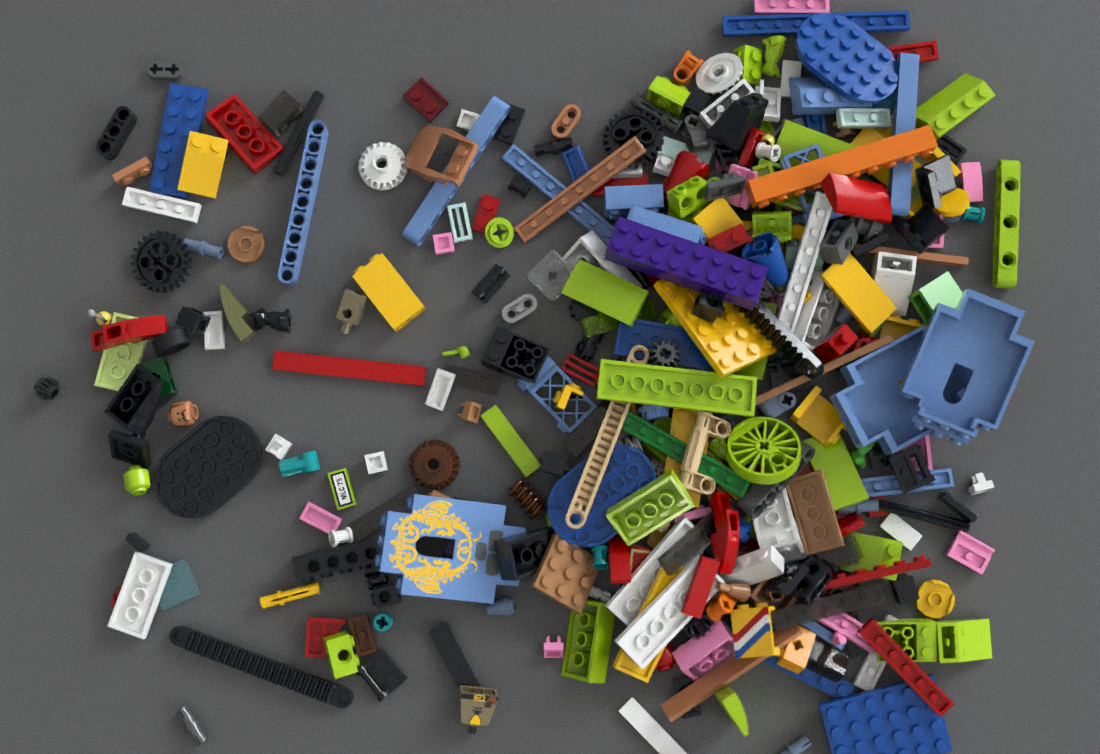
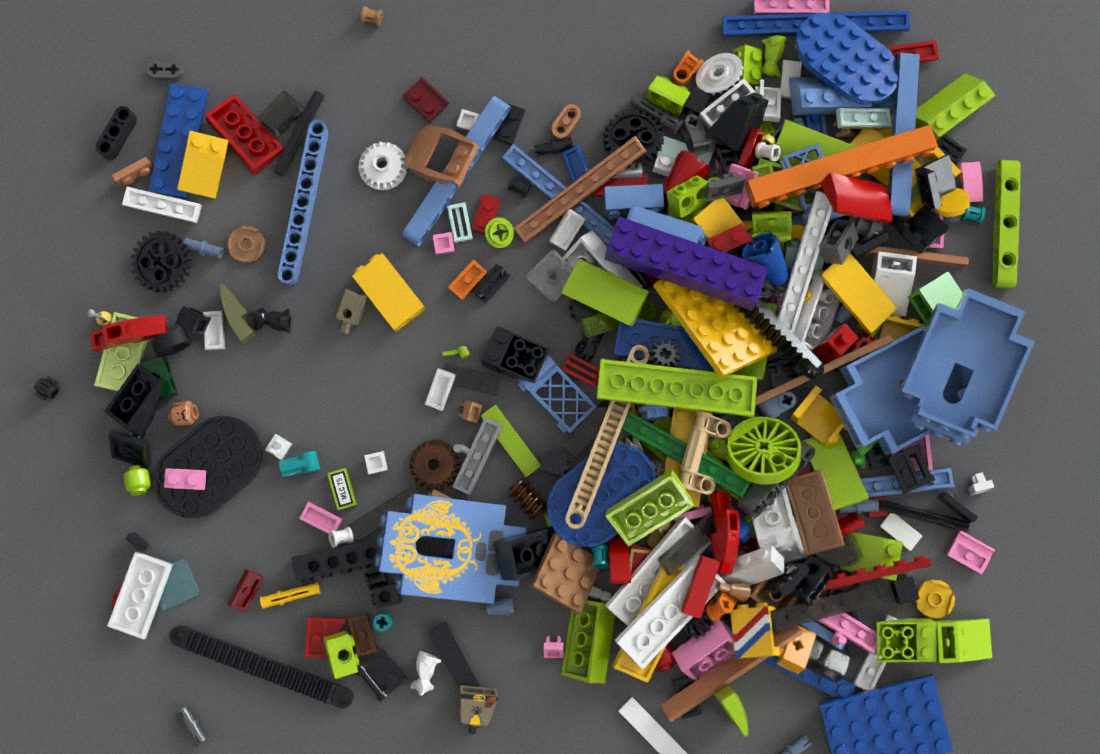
red tile [272,350,427,386] -> none
light grey plate [502,294,537,324] -> none
yellow bracket [553,383,584,410] -> none
black brick [692,289,725,323] -> none
red tile [857,618,954,717] -> none
none -> bright pink plate [164,468,206,490]
none -> dark red plate [227,569,264,612]
none -> medium nougat bush [361,6,383,27]
none -> white animal [410,651,441,696]
none -> orange plate [448,259,488,301]
none -> light grey plate [452,417,503,495]
none -> white tile [549,208,586,251]

